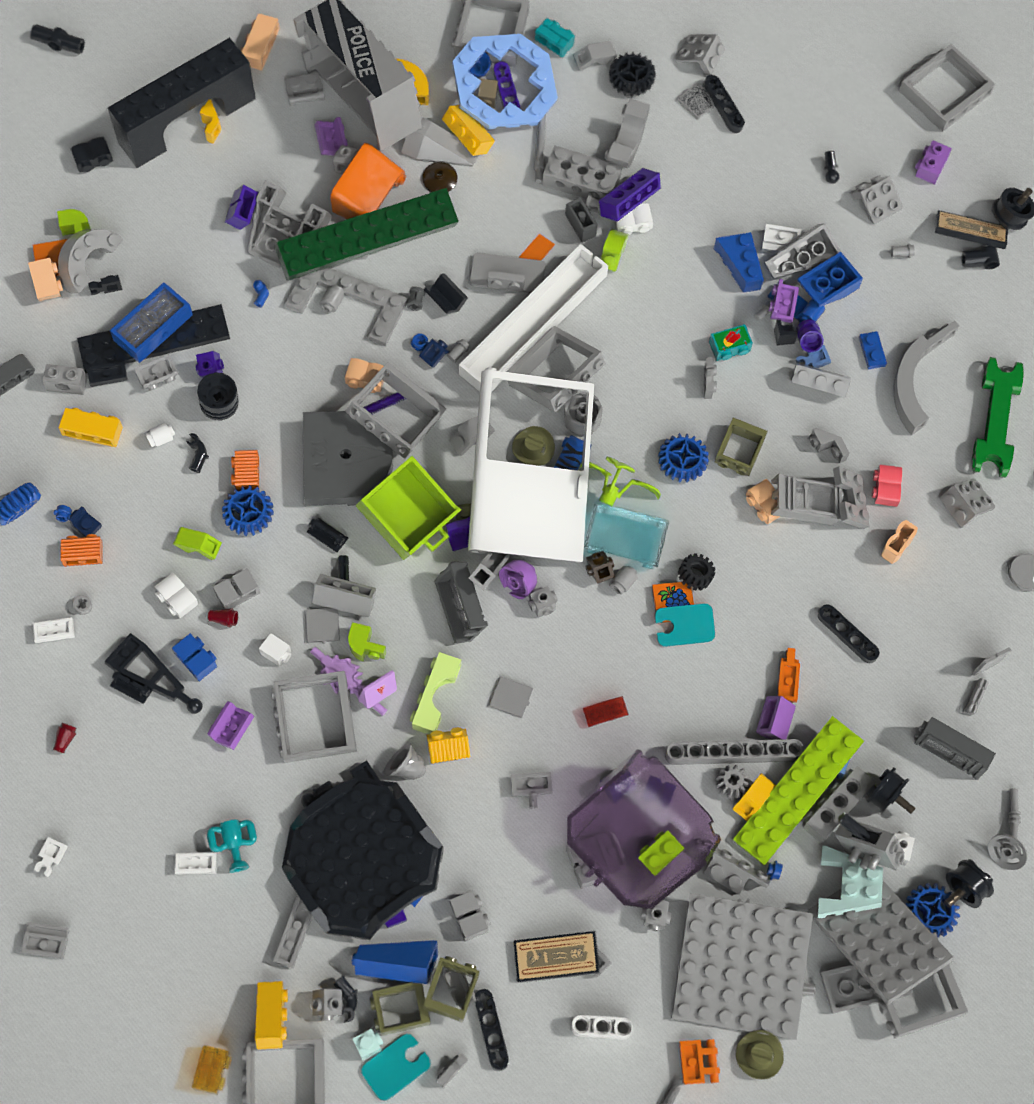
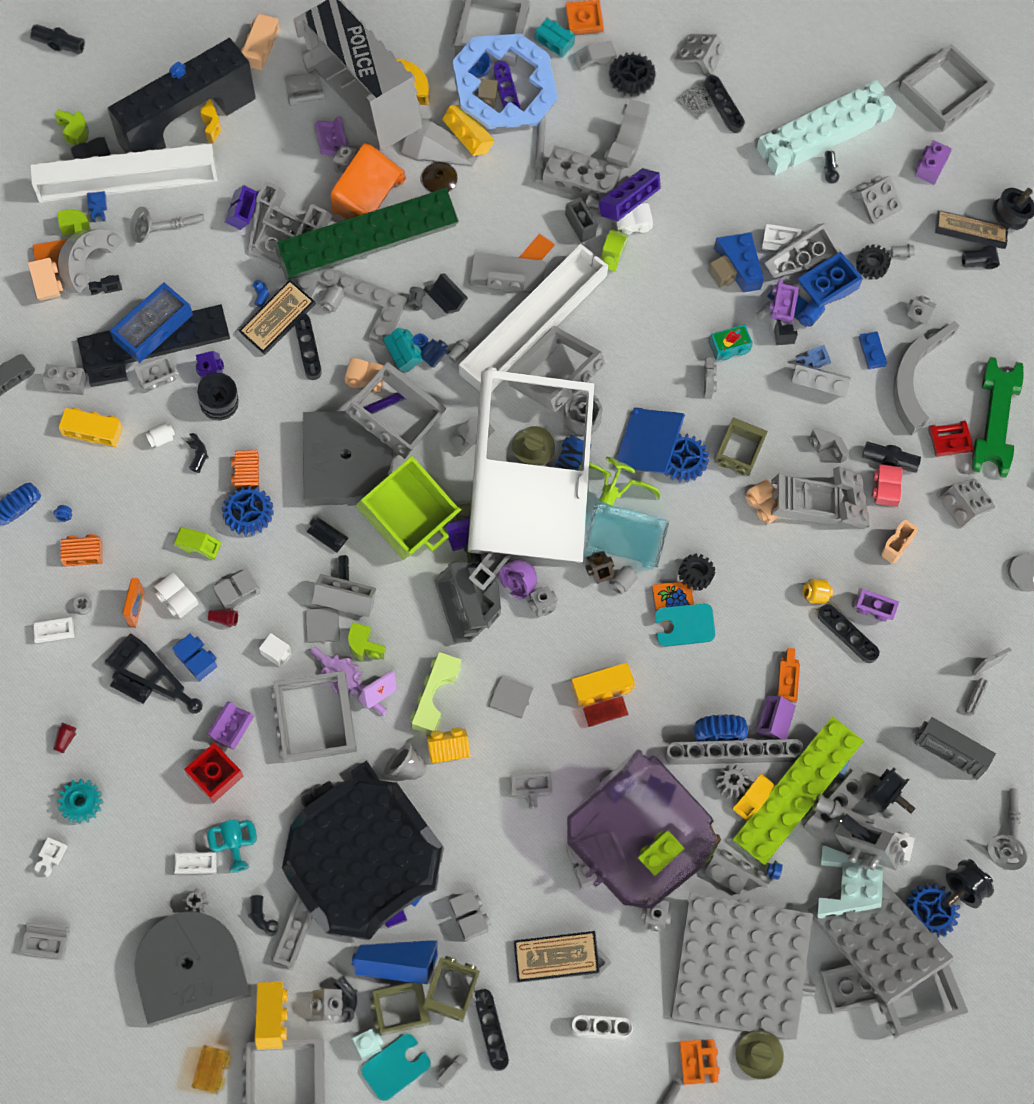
dark blue bracket [69,506,102,537] -> none
dark purple wheel [796,320,824,352] -> none
none -> white piece [31,143,218,203]
none -> lime brick [55,109,89,146]
none -> teal gear [57,779,103,824]
none -> blue plate [87,191,107,223]
none -> orange tile [123,577,145,628]
none -> light grey dish [130,207,204,243]
none -> dark grey piece [135,912,251,1027]
none -> blue plate [169,61,186,79]
none -> light grey gear [182,888,209,913]
none -> red brick [184,742,244,804]
none -> tile [239,280,316,355]
none -> black piece [248,895,278,936]
none -> black beam [295,314,322,380]
none -> teal brick [383,328,423,372]
none -> black bush [464,545,482,568]
none -> dark grey slope [482,580,501,629]
none -> orange plate [565,0,604,35]
none -> yellow brick [571,662,635,707]
none -> blue piece [614,407,685,474]
none -> blue gear [694,714,748,742]
none -> dark tan brick [708,255,737,288]
none -> light aqua brick [756,80,896,175]
none -> yellow head [802,579,833,604]
none -> light grey pin [812,793,875,827]
none -> medium lavender brick [853,589,899,622]
none -> black tyre [856,244,891,280]
none -> black piece [862,441,921,473]
none -> light grey brick [906,295,936,324]
none -> red plate [928,421,974,457]

